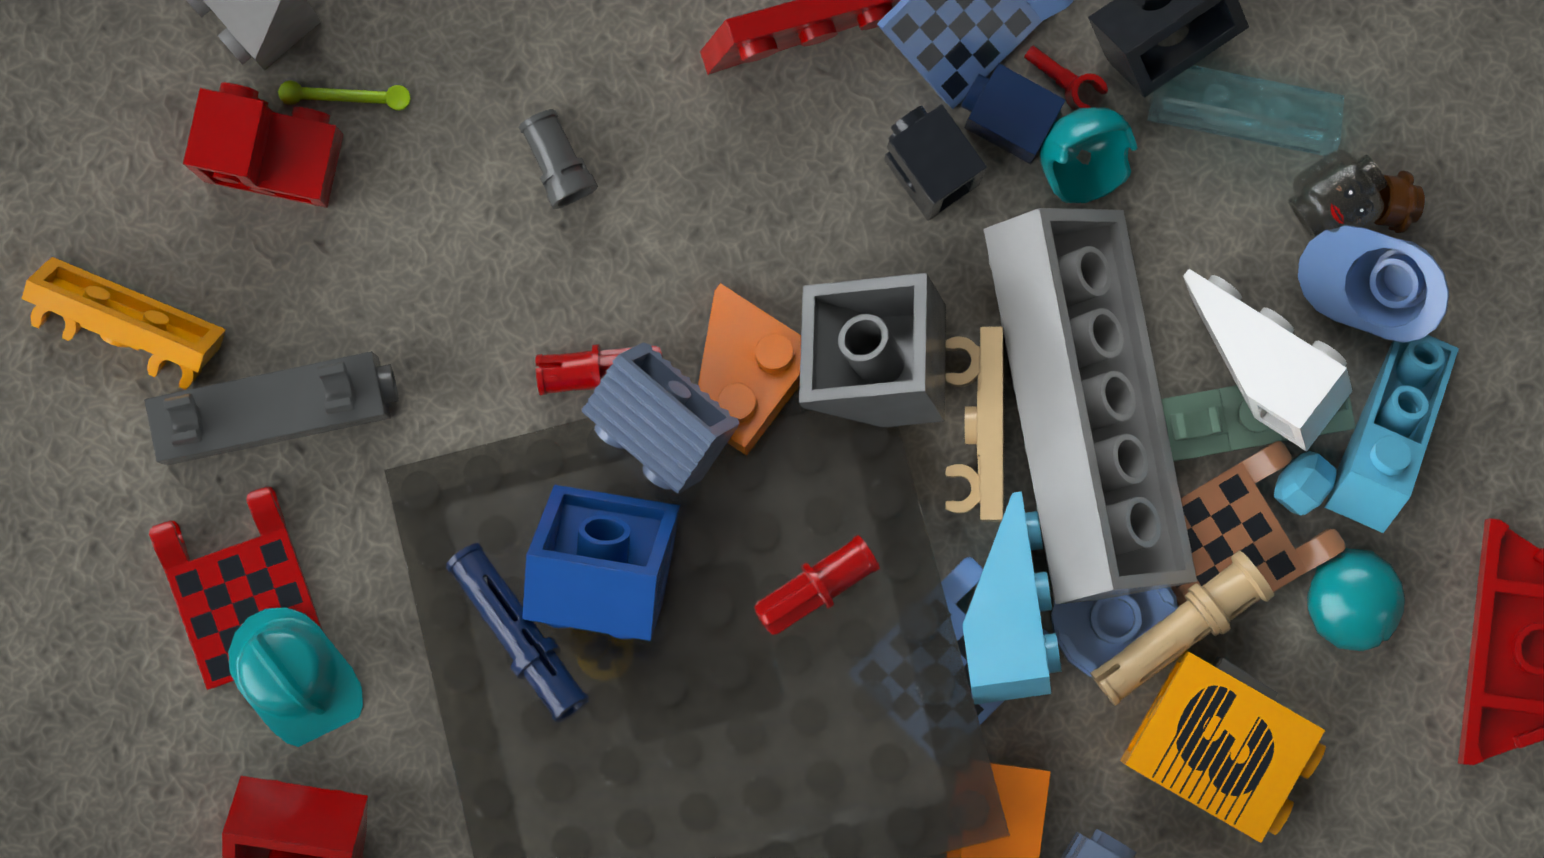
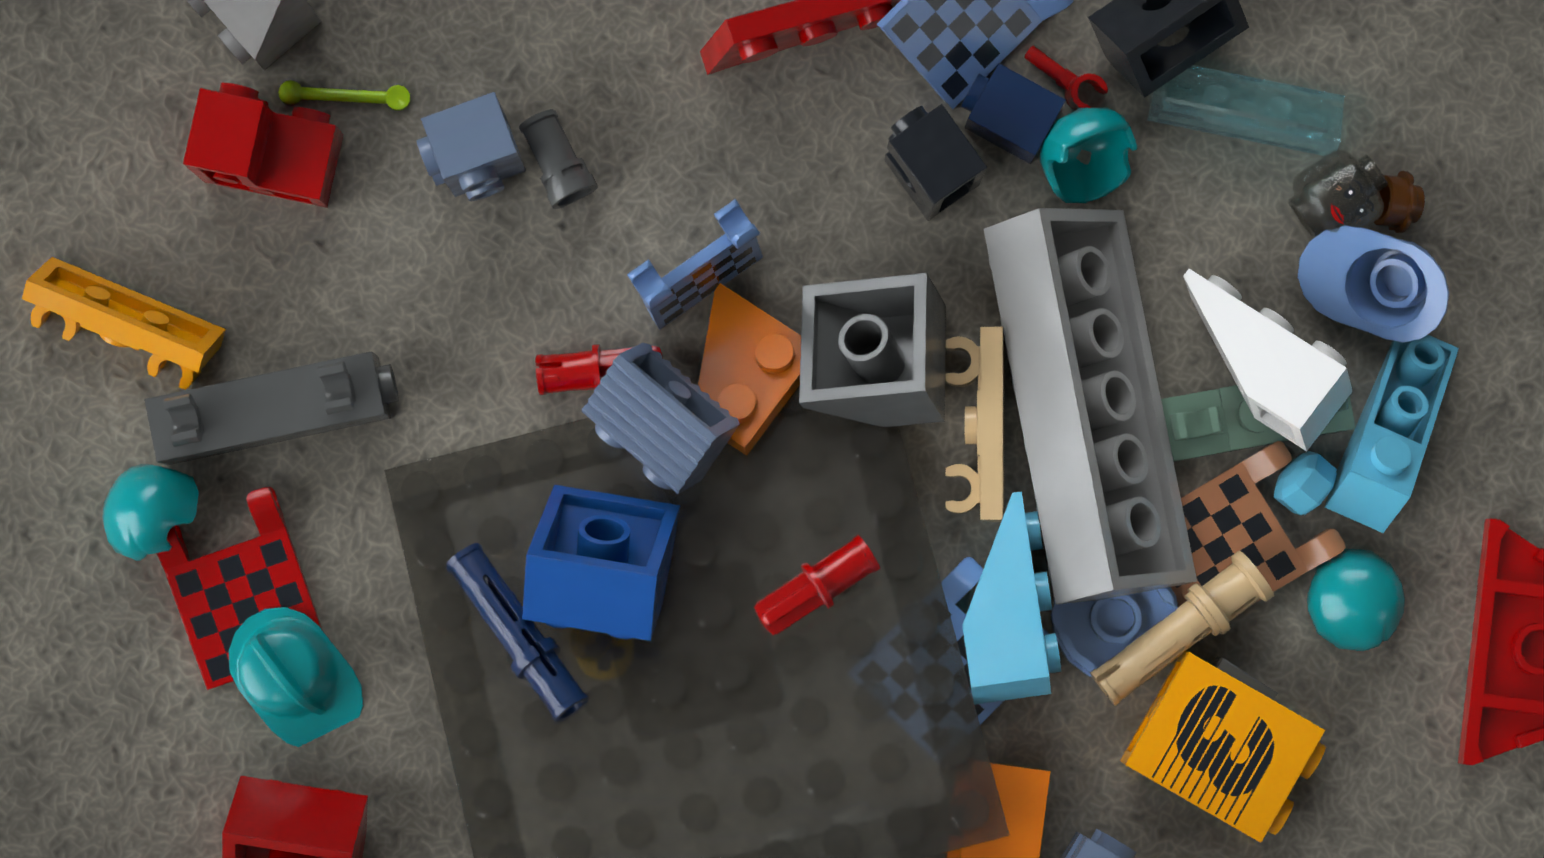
none -> teal hair [102,464,199,561]
none -> sand blue brick [416,92,526,201]
none -> medium blue flag [627,199,763,330]

